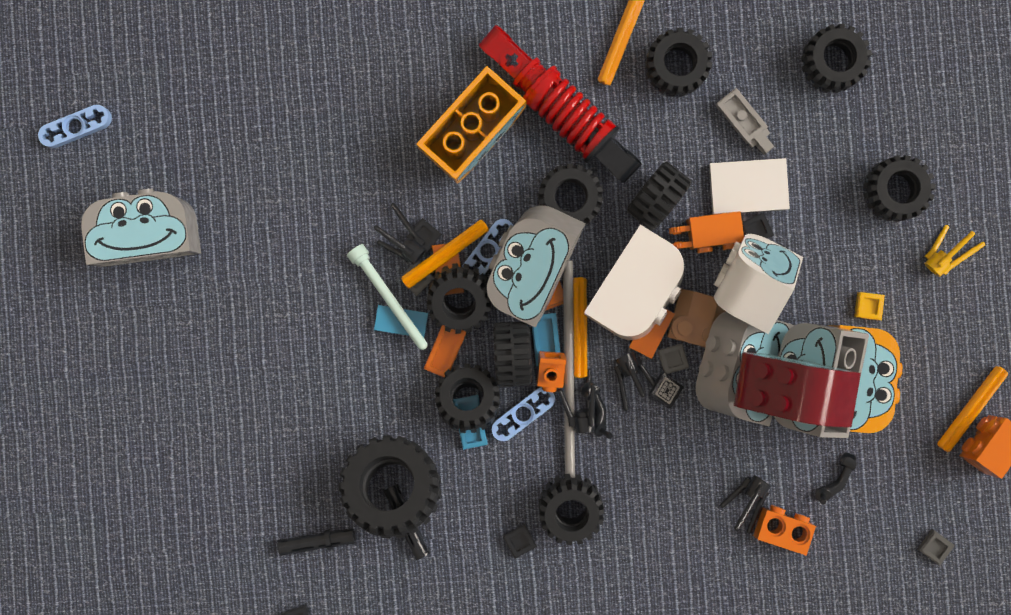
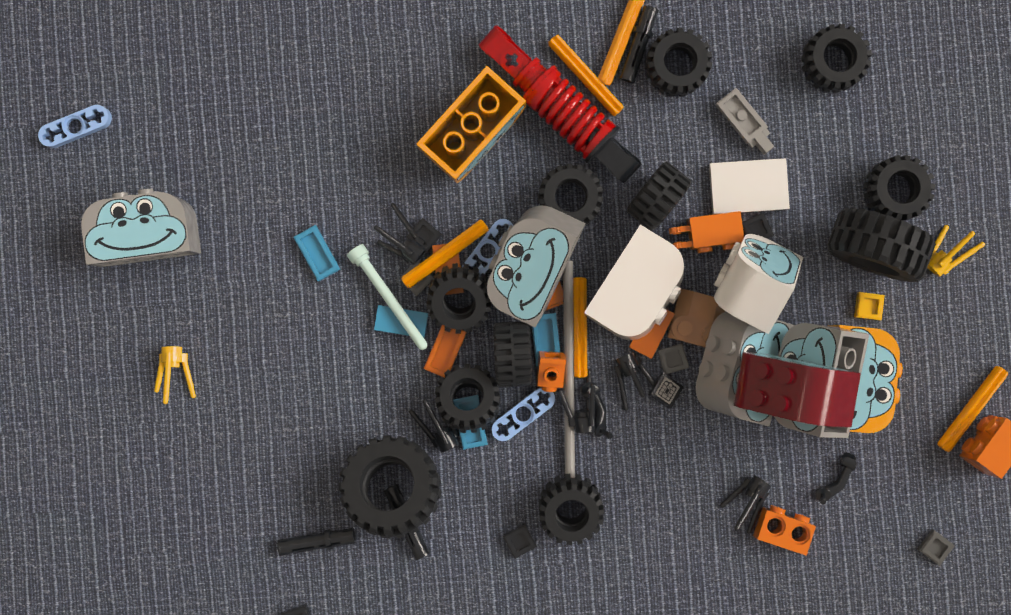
none -> yellow plant [154,346,196,404]
none -> dark azure tile [293,225,341,282]
none -> black plant [409,399,460,453]
none -> light orange axle [548,35,623,116]
none -> black pin [619,5,659,84]
none -> black tyre [827,208,936,283]

